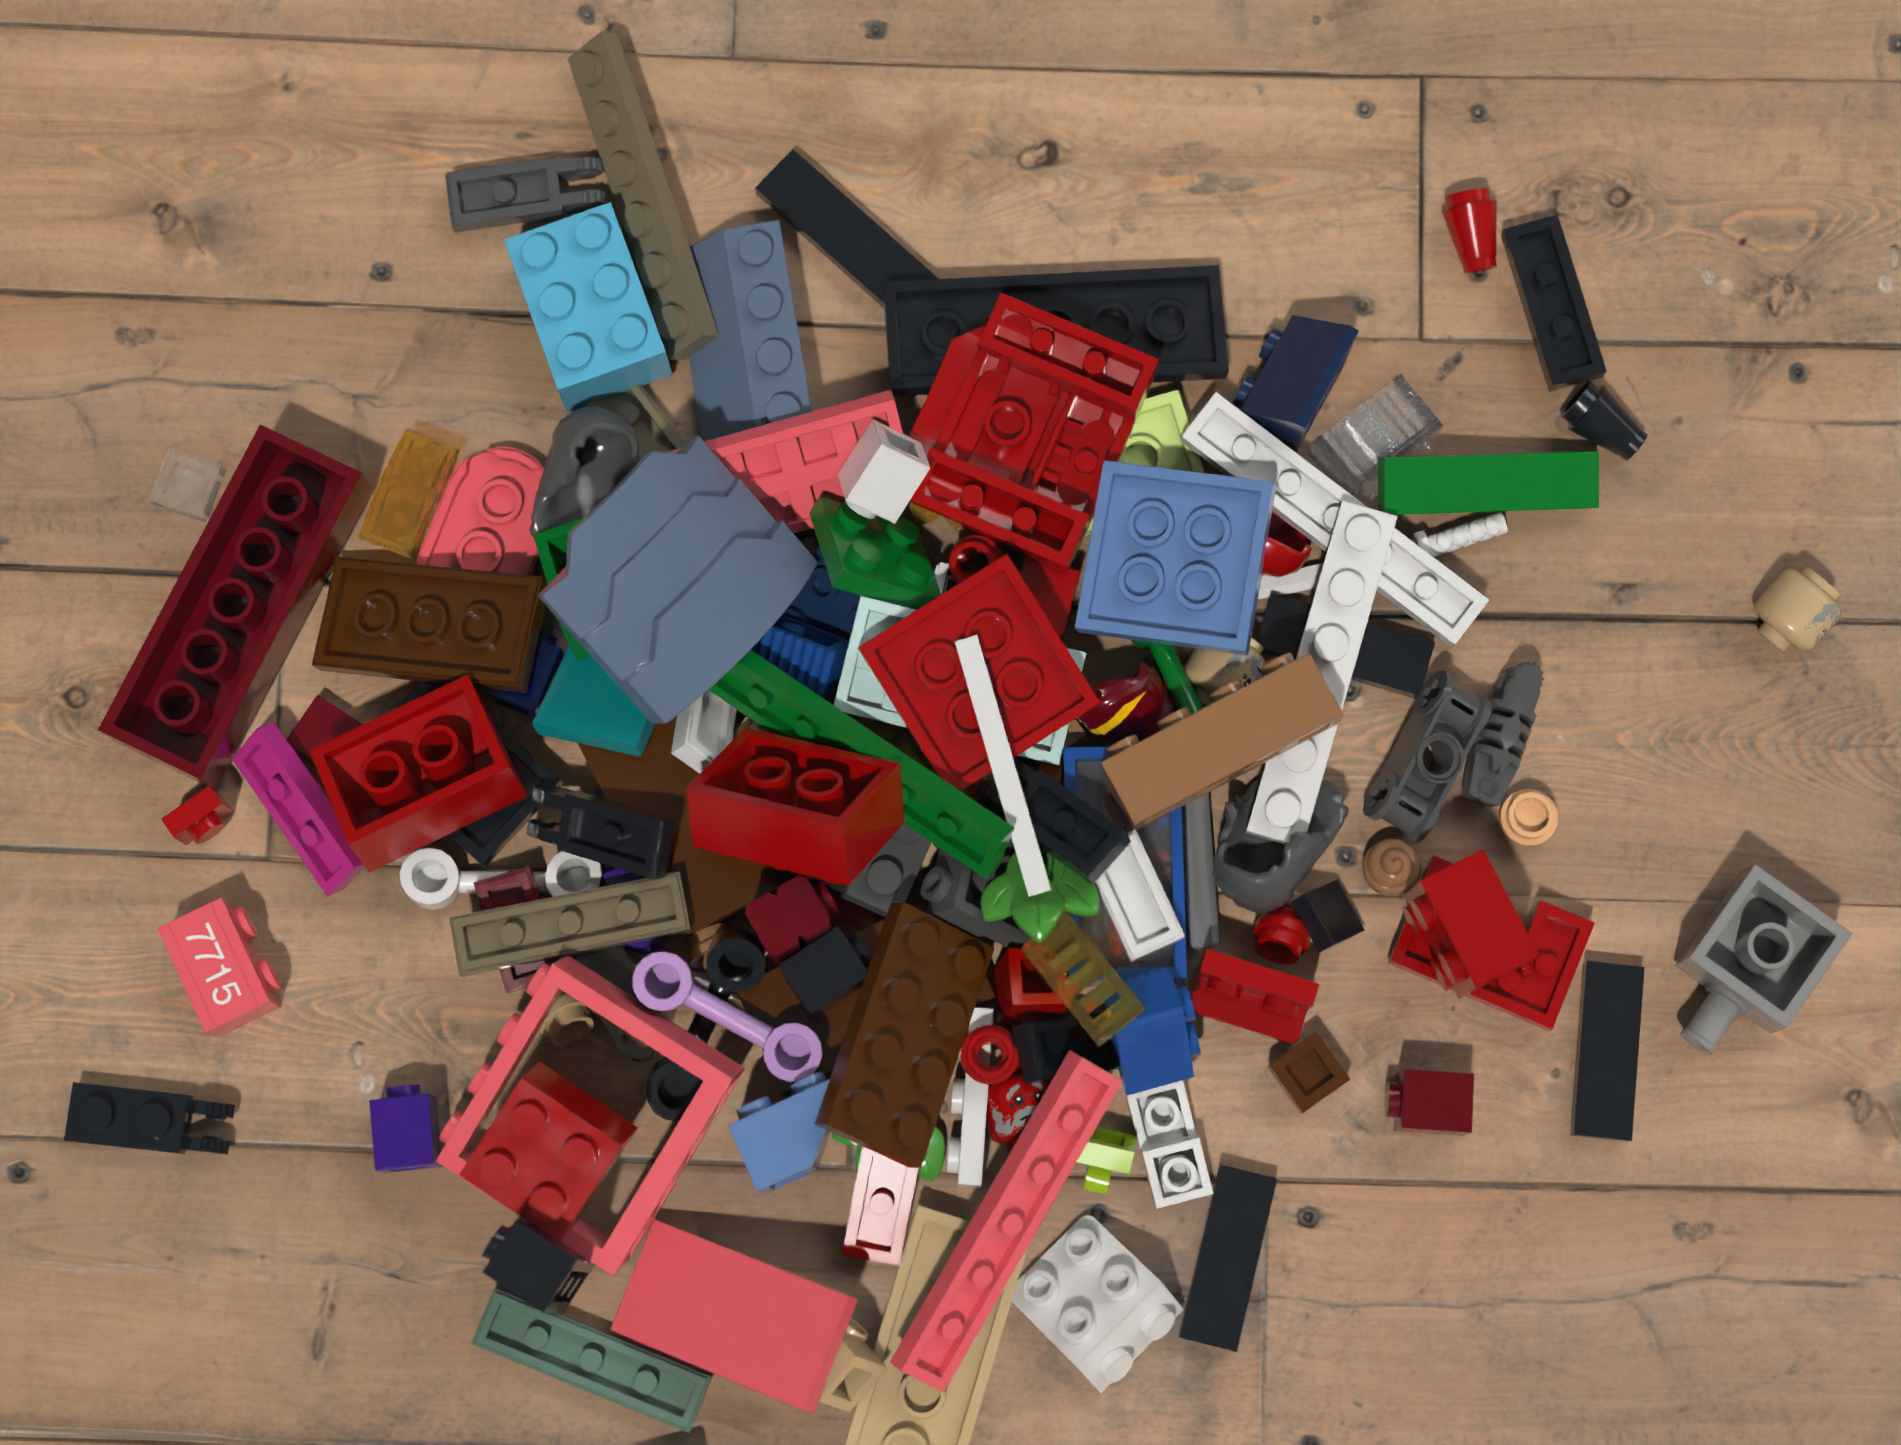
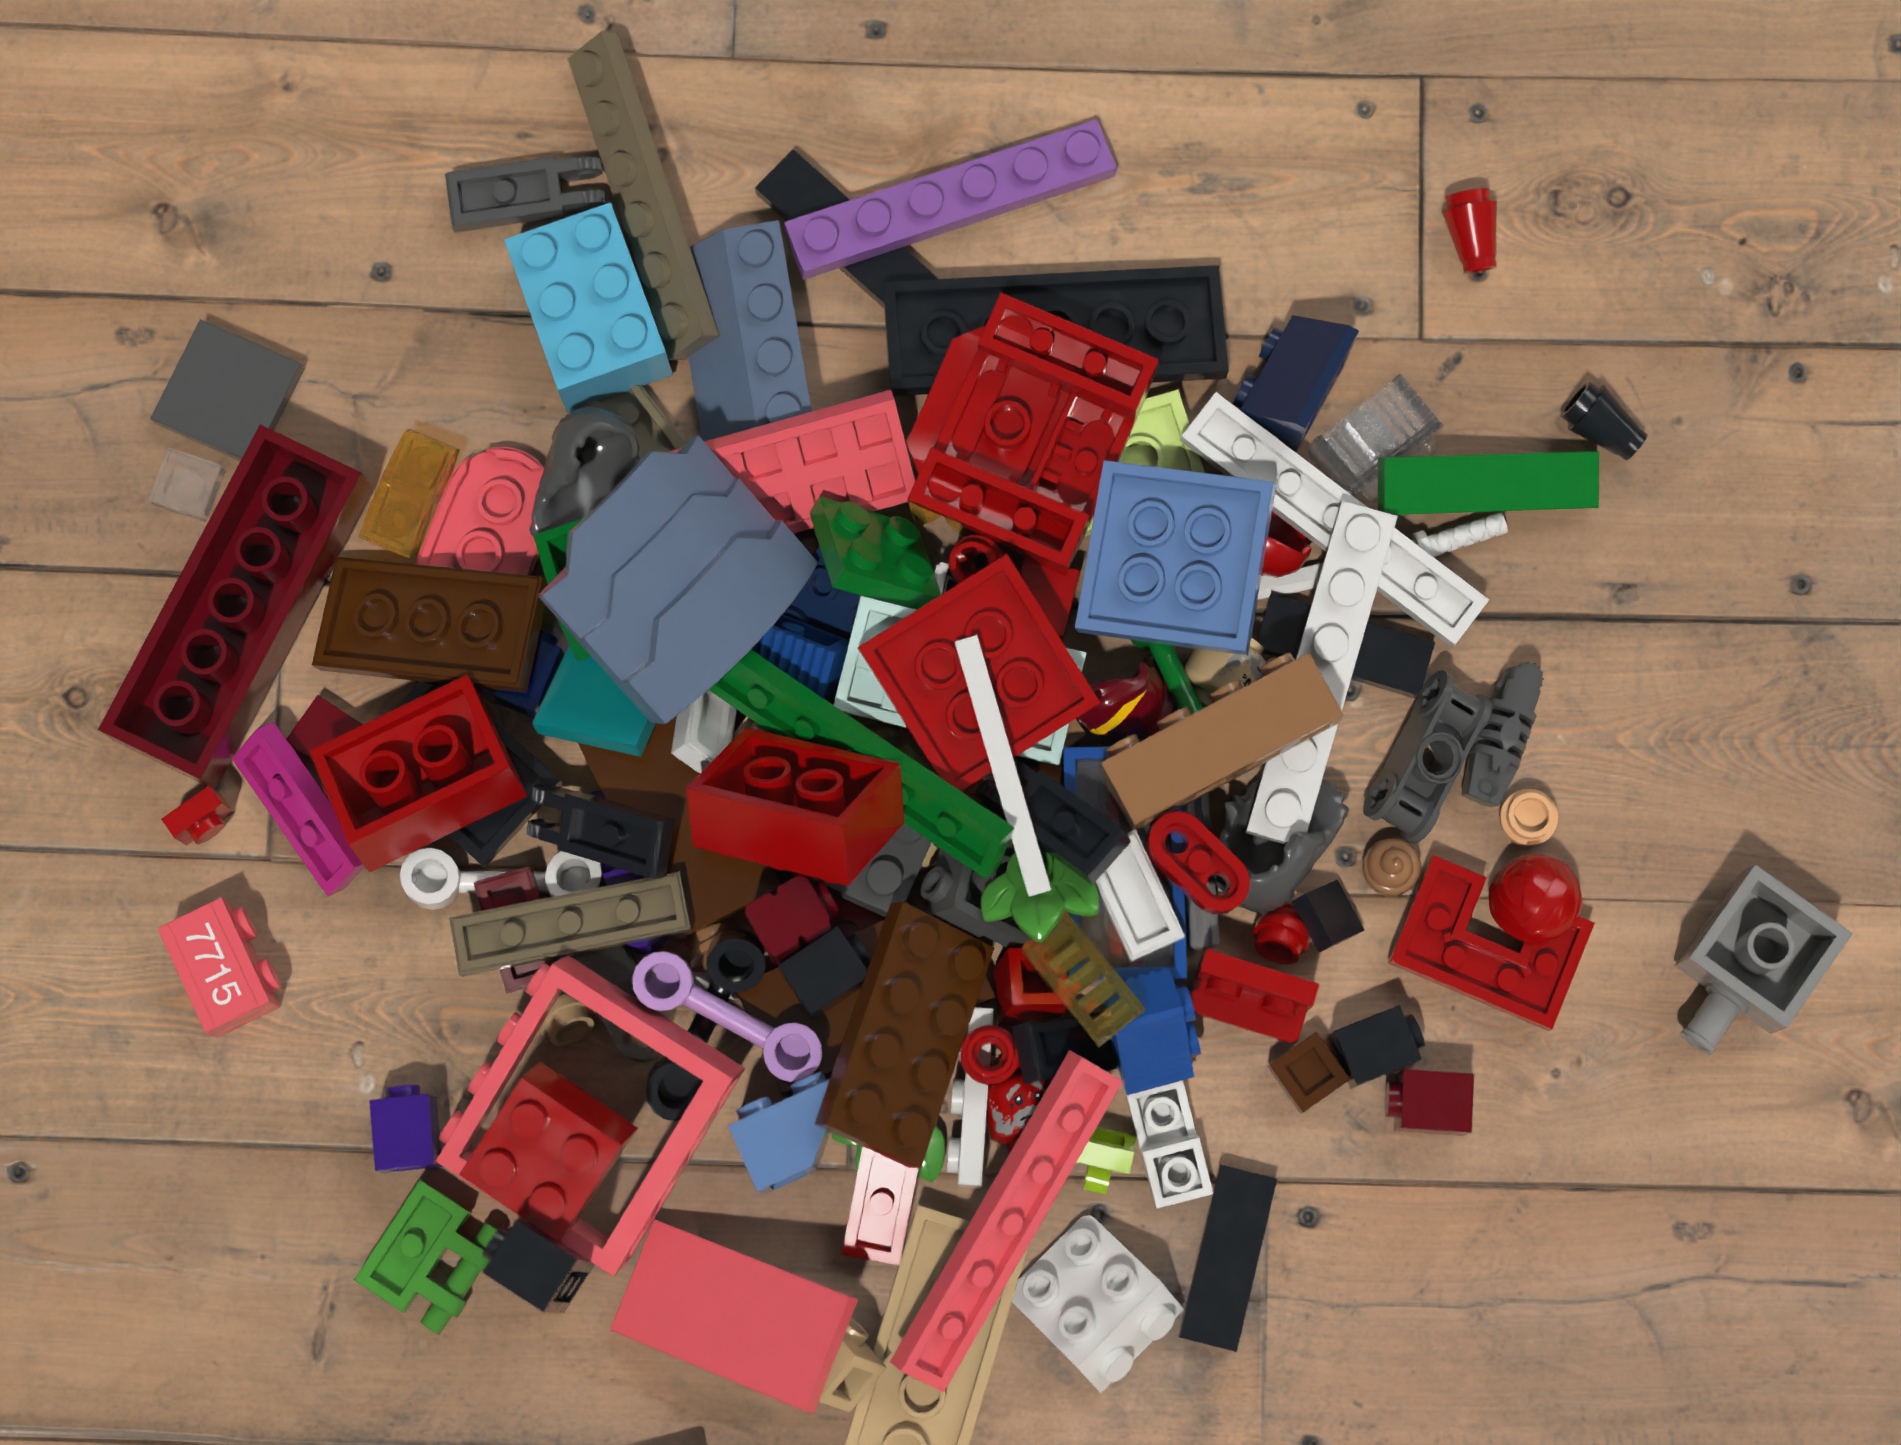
black hinge [64,1082,235,1155] -> none
sand green tile [471,1288,713,1433] -> none
white brick [838,419,931,524] -> none
red brick [1403,849,1540,999] -> none
black plate [1501,215,1607,391] -> none
black tile [1570,961,1645,1142] -> none
tan head [1755,566,1842,652] -> none
none -> dark grey tile [150,319,304,461]
none -> bright green plate [354,1180,498,1335]
none -> medium lavender plate [784,119,1117,280]
none -> red plate [1146,811,1250,914]
none -> black brick [1328,1005,1425,1089]
none -> red piece [1488,854,1583,943]

